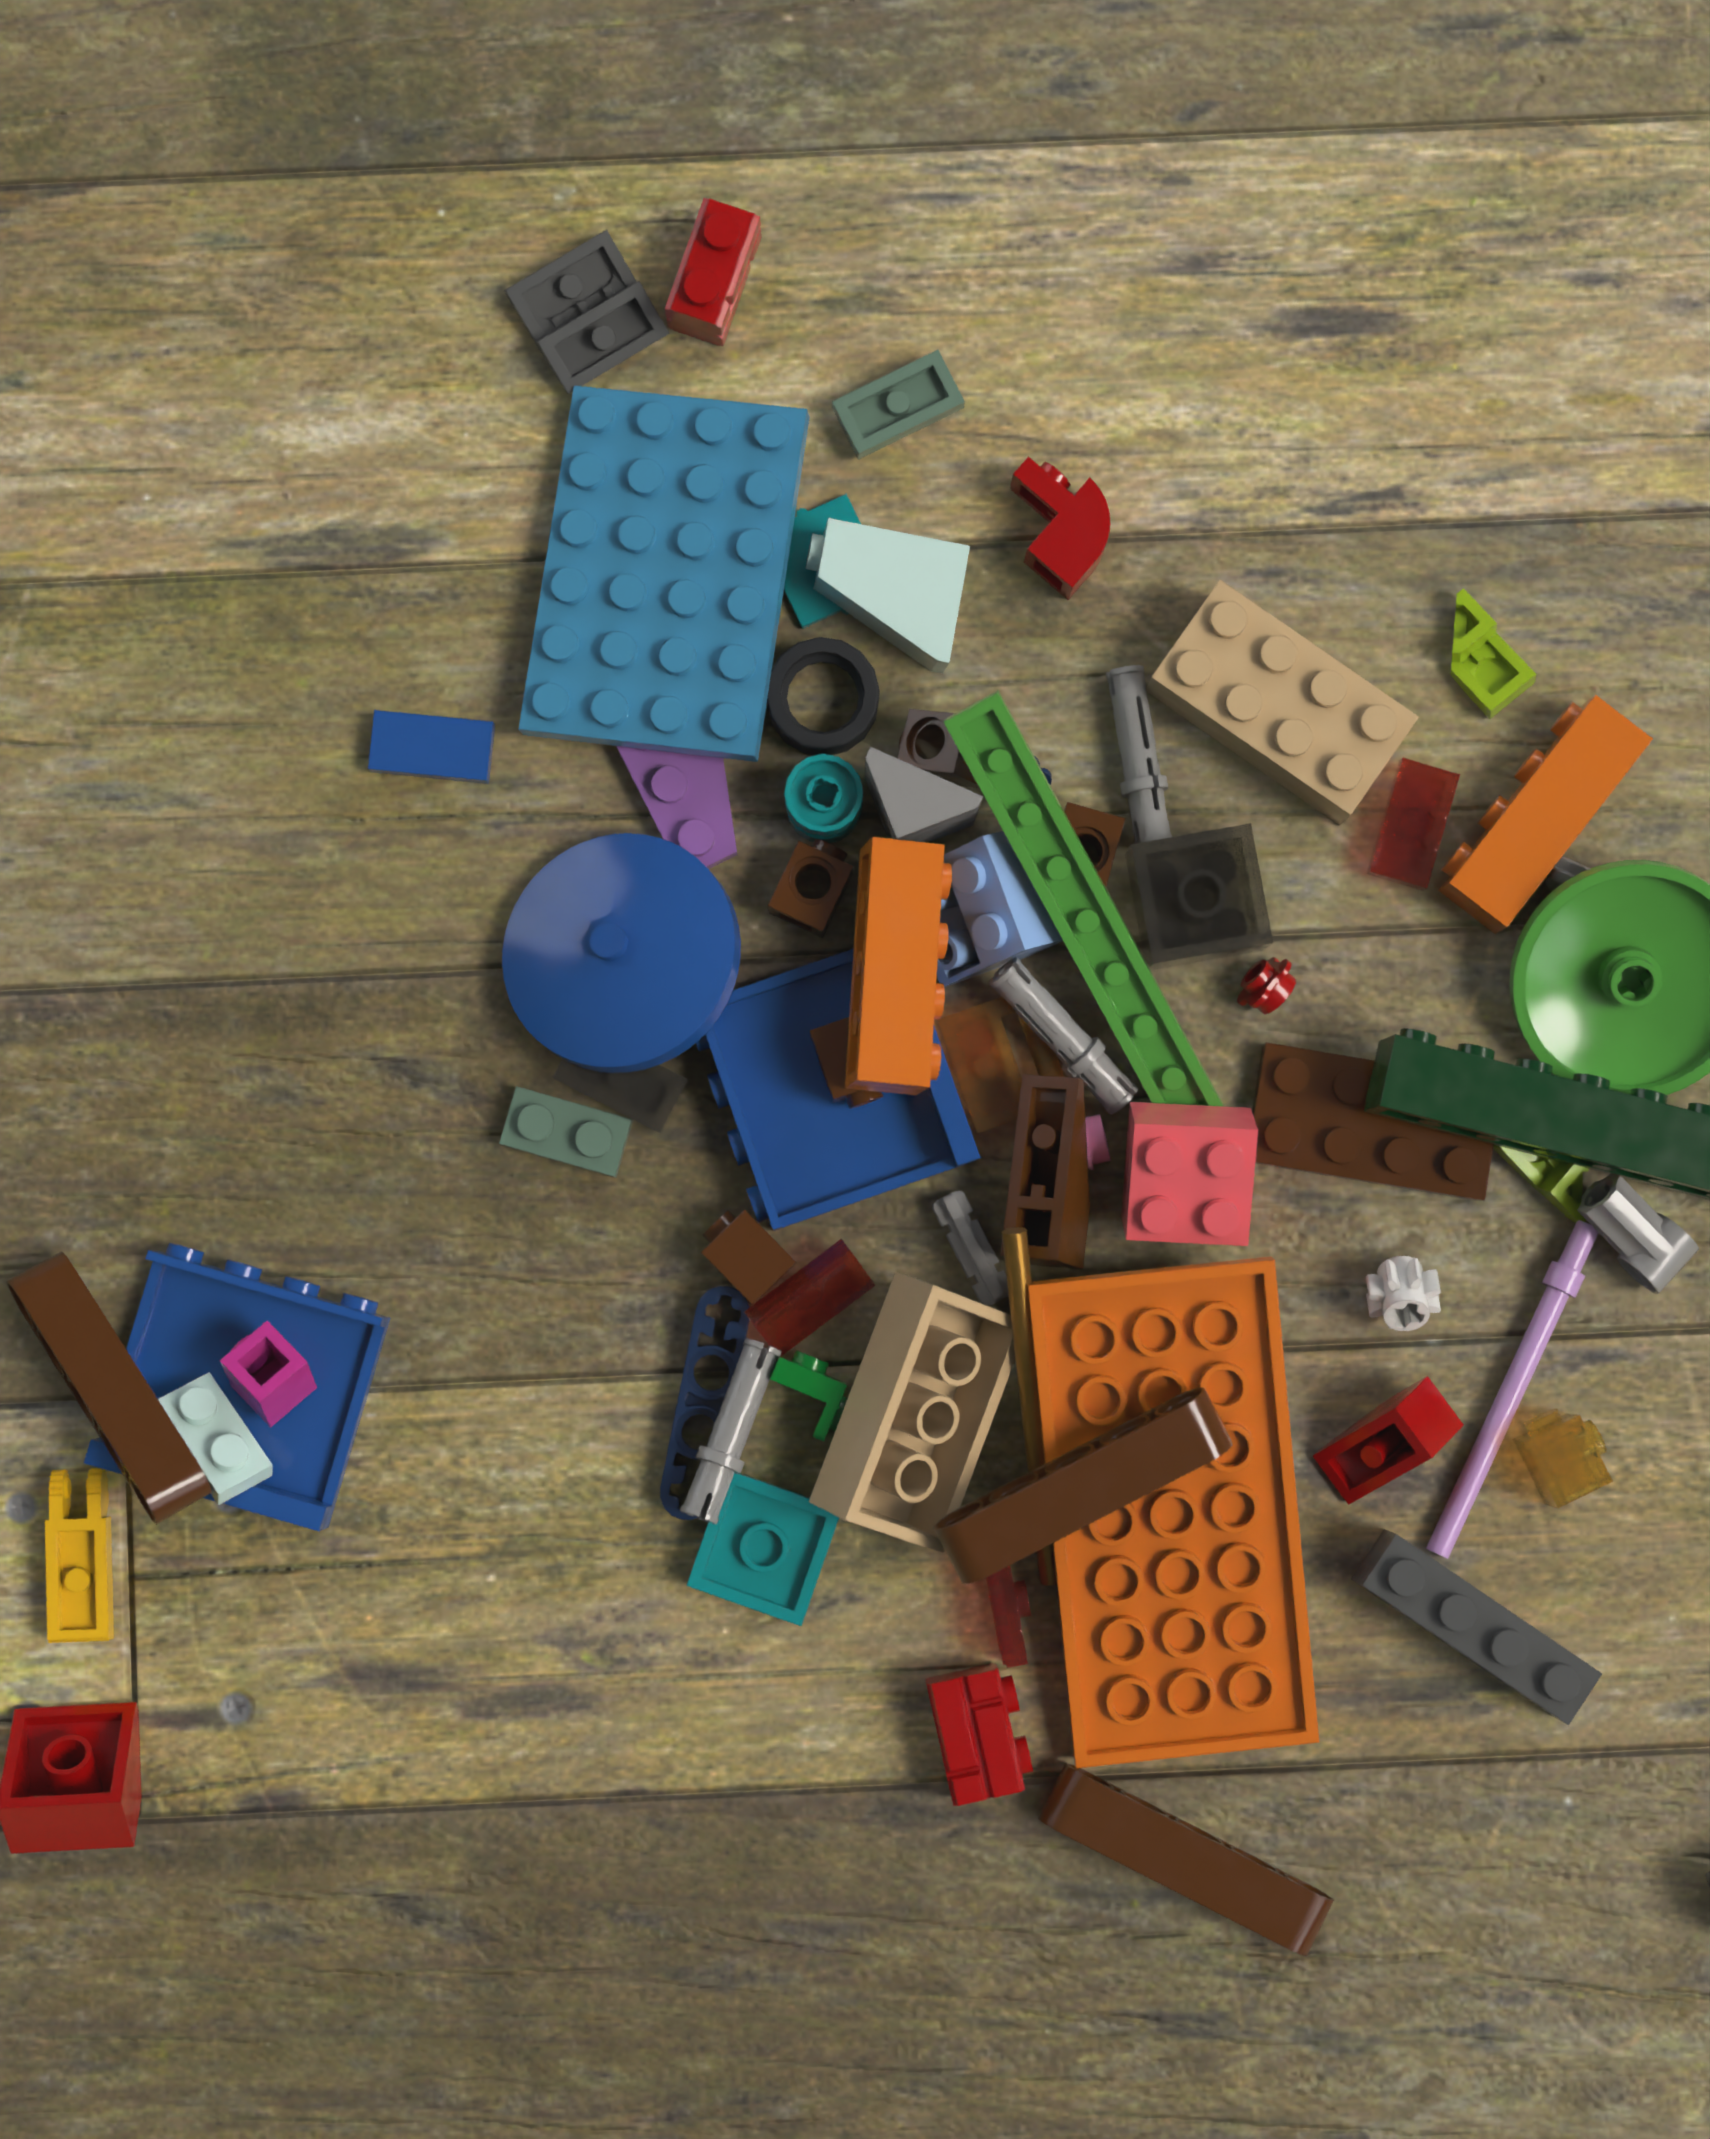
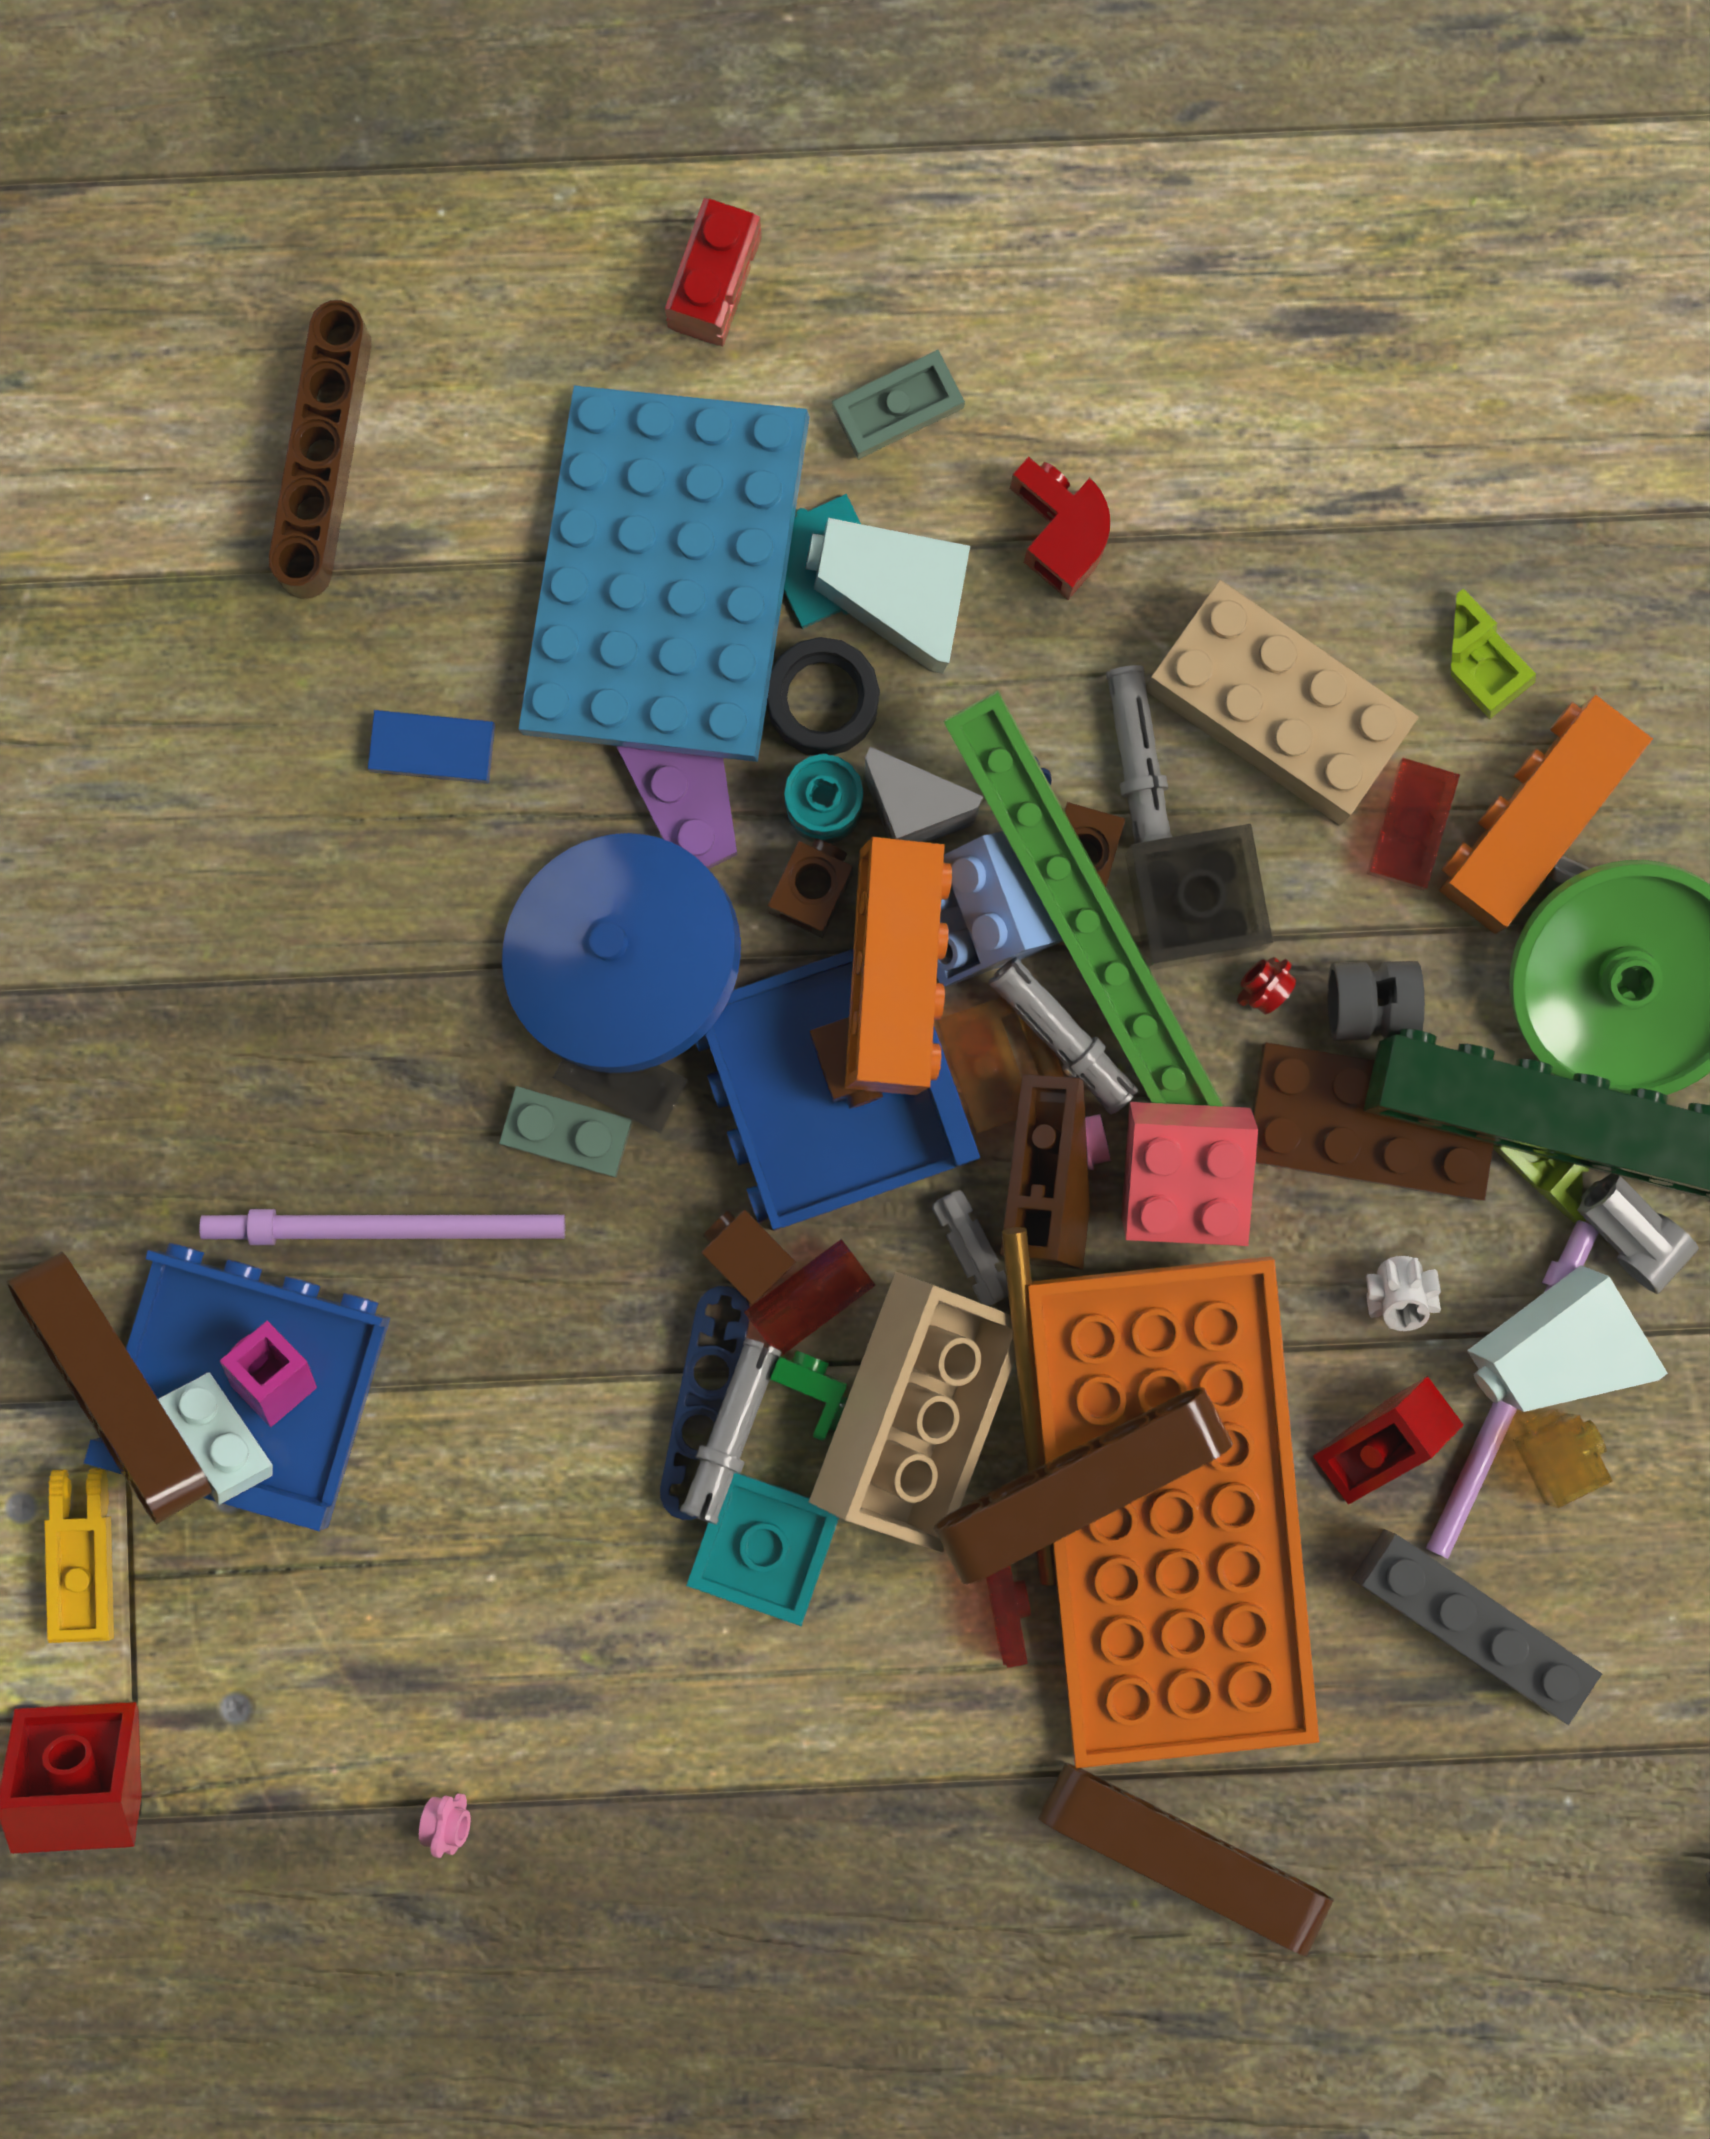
dark grey slope [504,229,670,394] -> none
reddish brown brick [897,709,979,788] -> none
red brick [925,1663,1033,1806] -> none
none -> lavender bar [200,1209,565,1245]
none -> reddish brown beam [269,300,371,599]
none -> bright pink plate [419,1793,471,1858]
none -> dark grey wheel [1327,961,1425,1041]
none -> light aqua slope [1467,1265,1668,1412]

